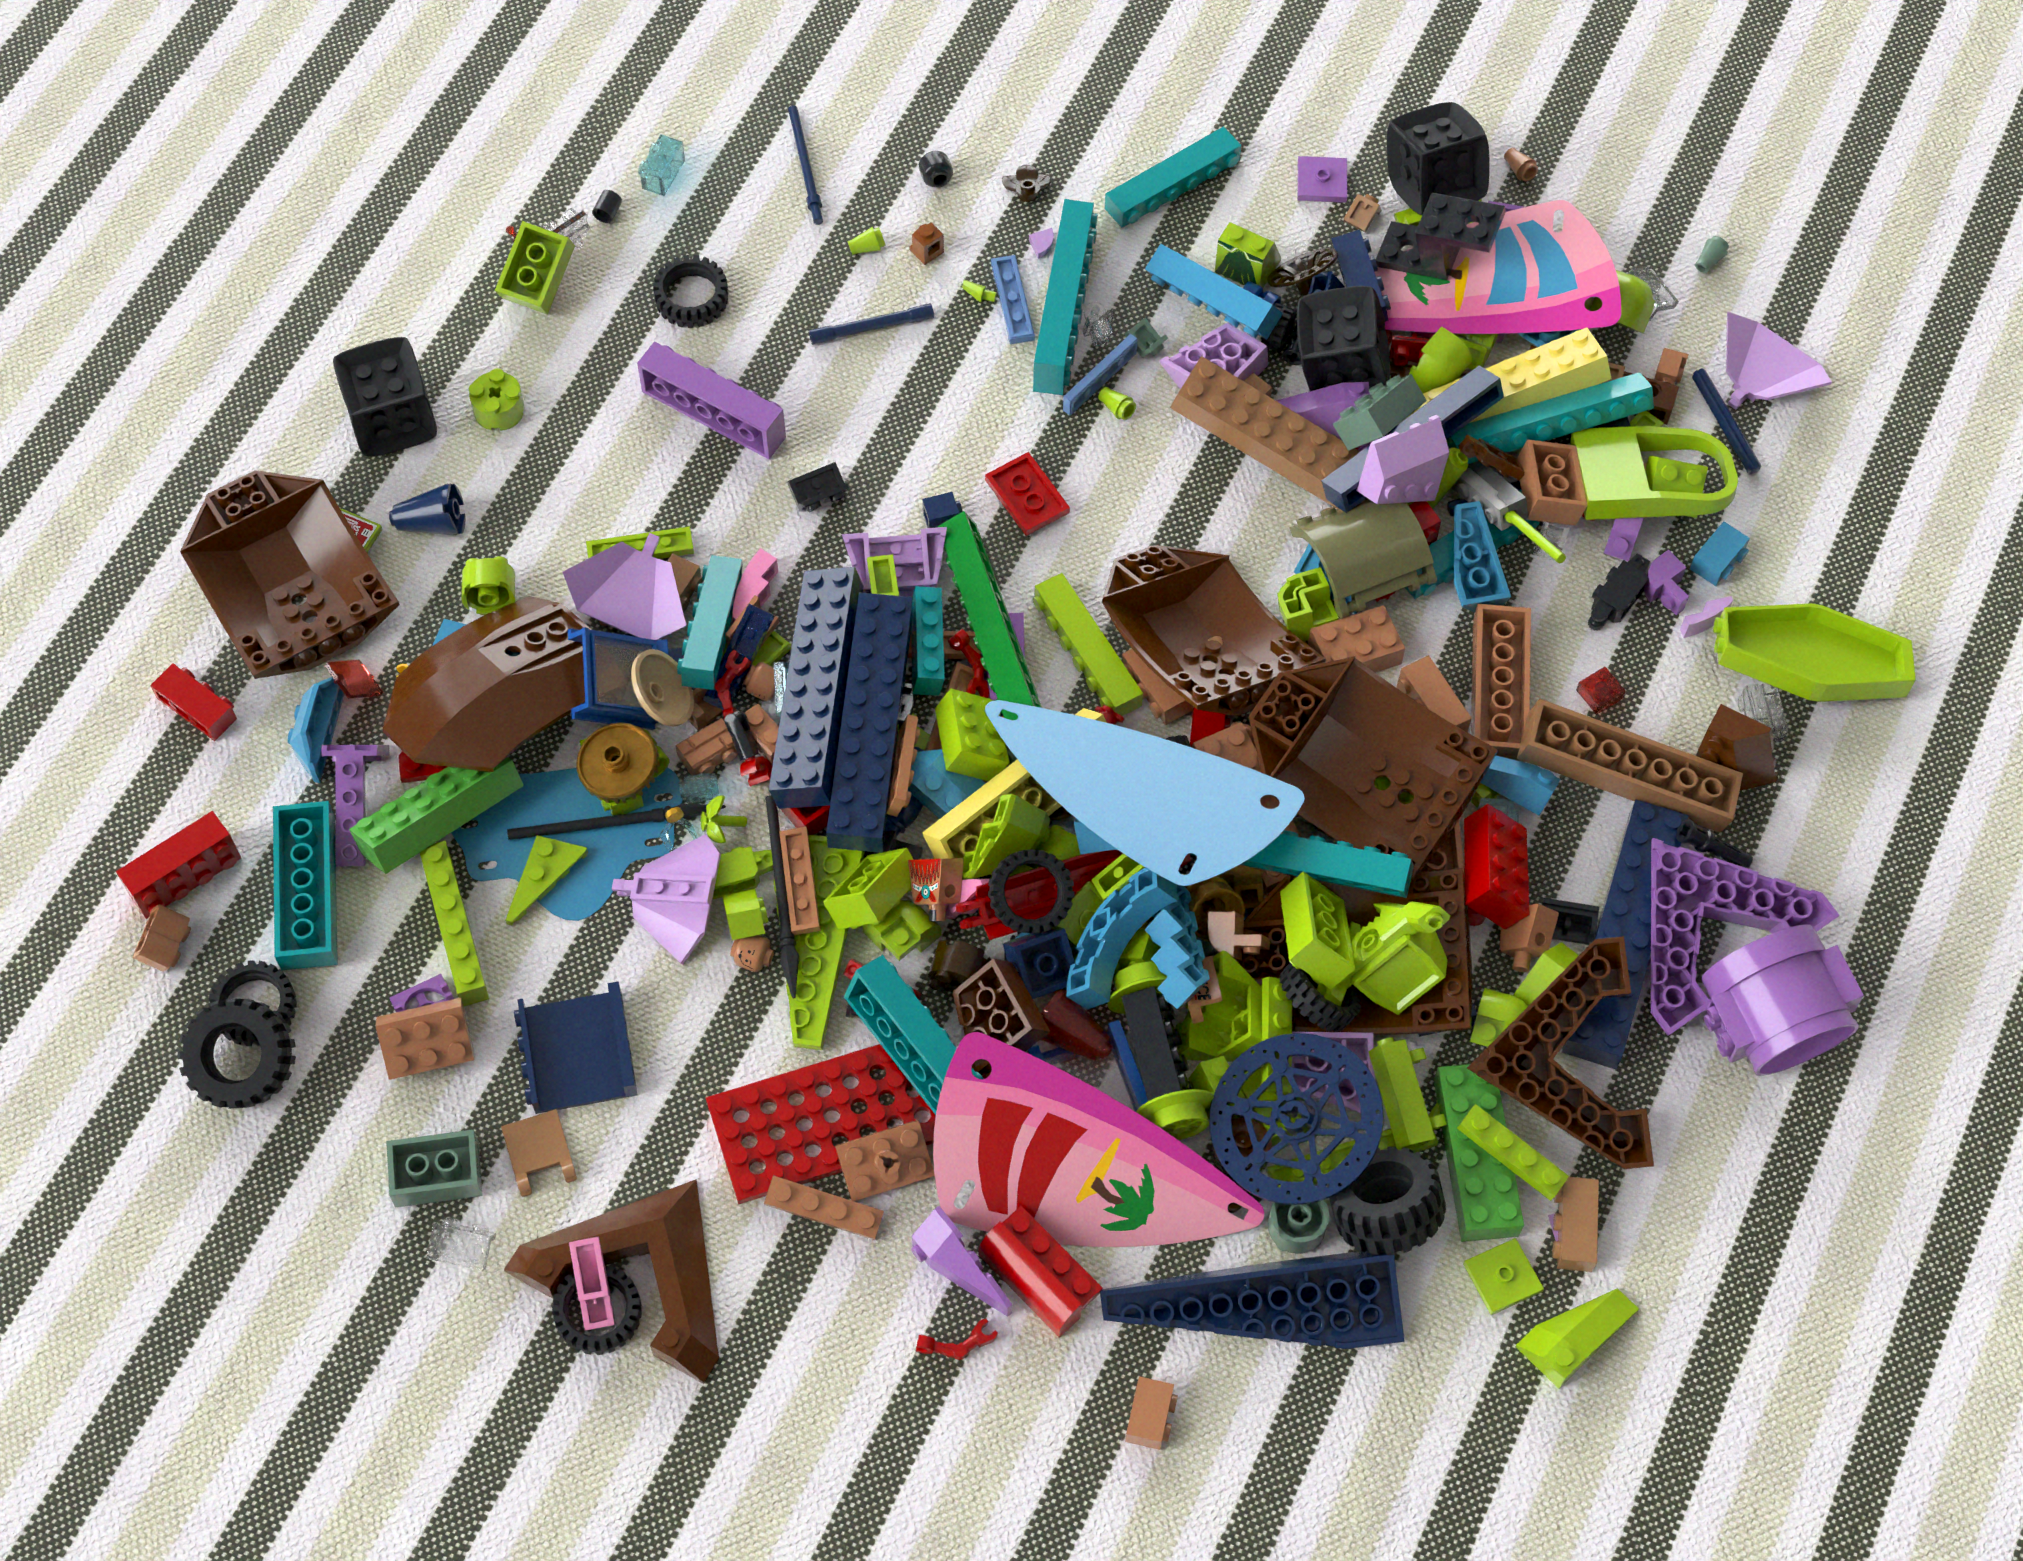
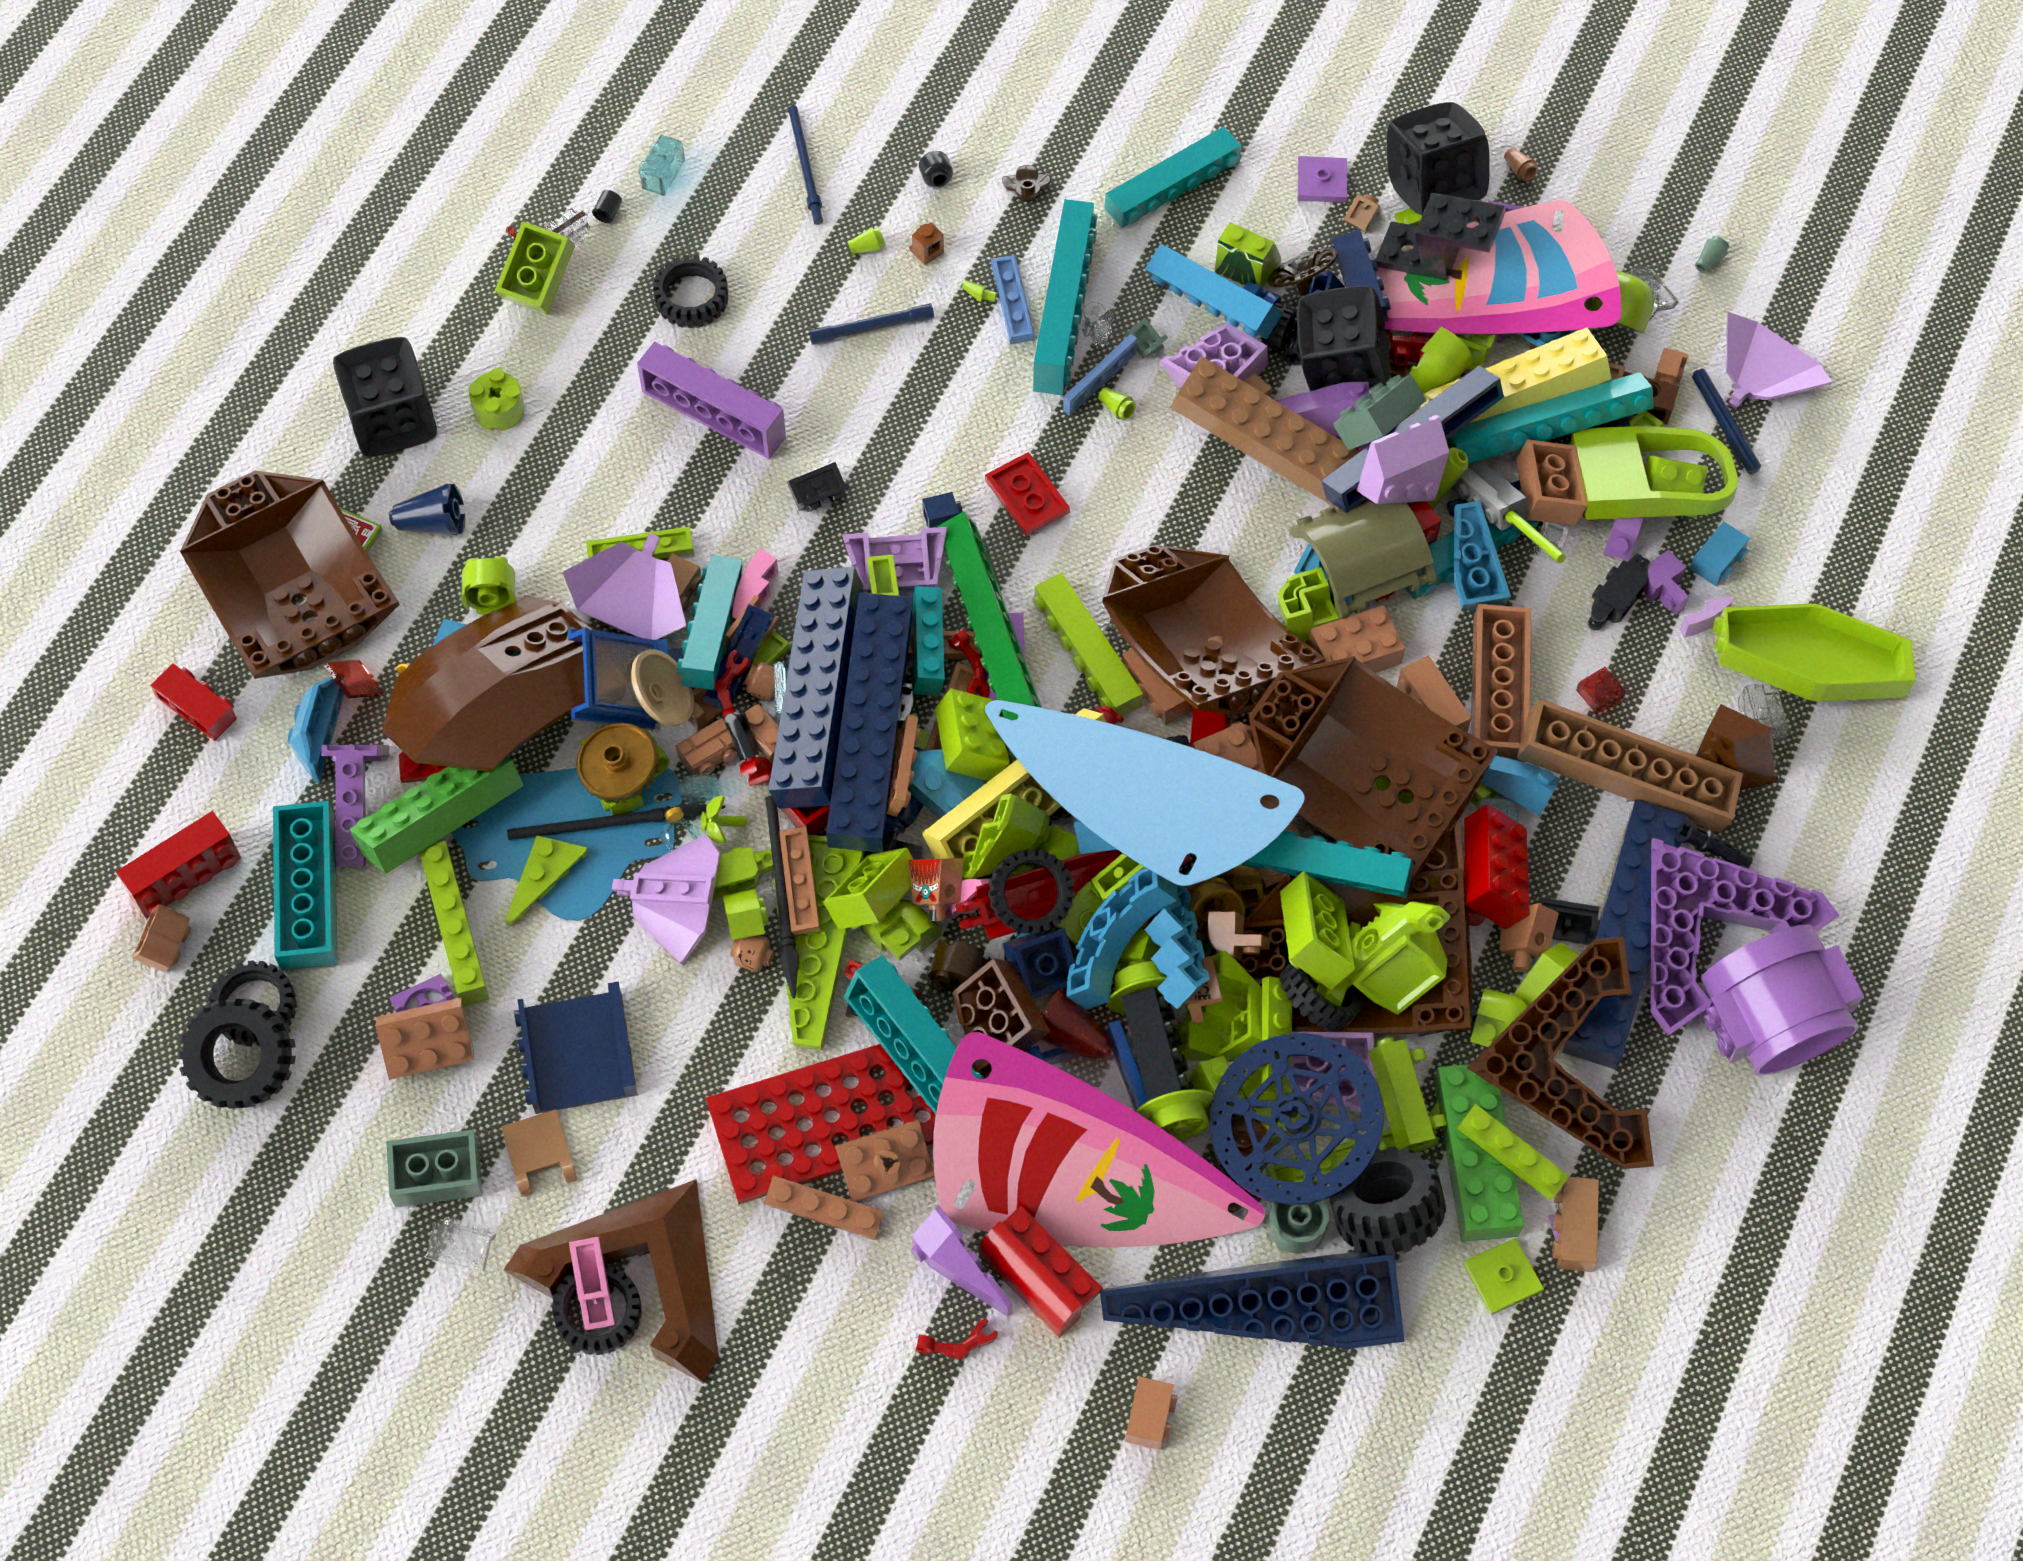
lavender tile [1029,228,1054,259] -> none
reddish brown hinge [1458,434,1525,480] -> none
lime wedge [1515,1288,1639,1389] -> none

